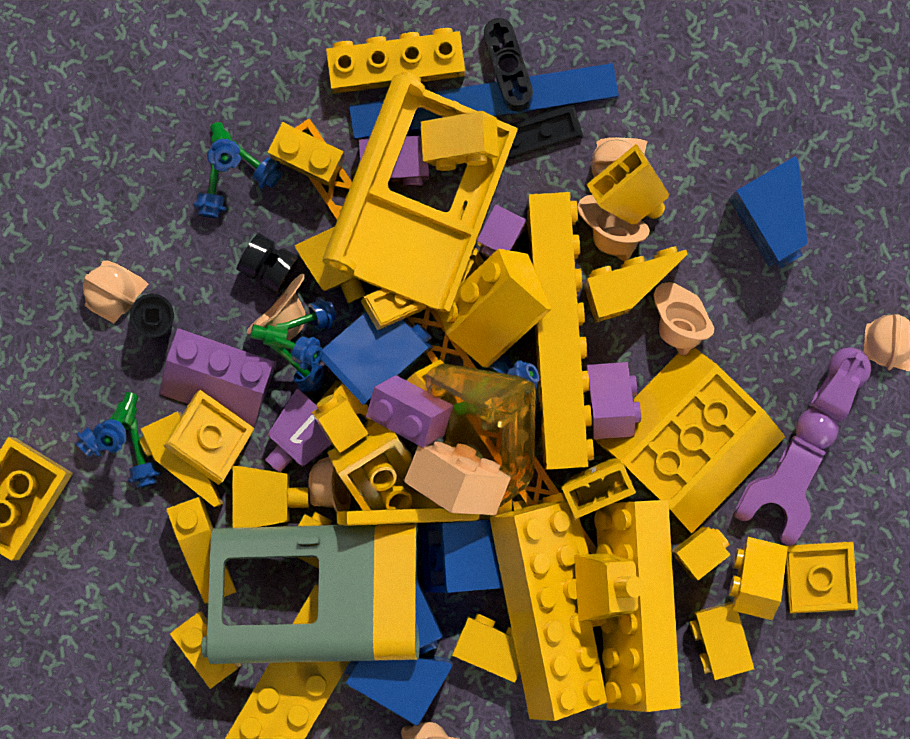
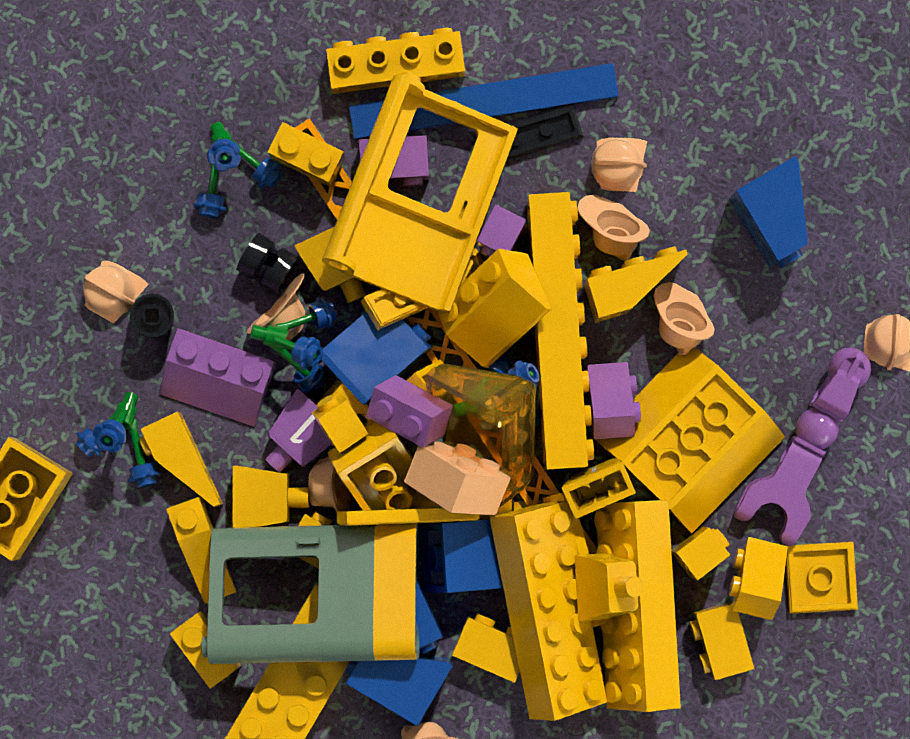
yellow tile [163,390,254,485] -> none
yellow brick [421,111,499,171] -> none
black beam [484,18,533,112] -> none
yellow torso [586,144,669,225] -> none

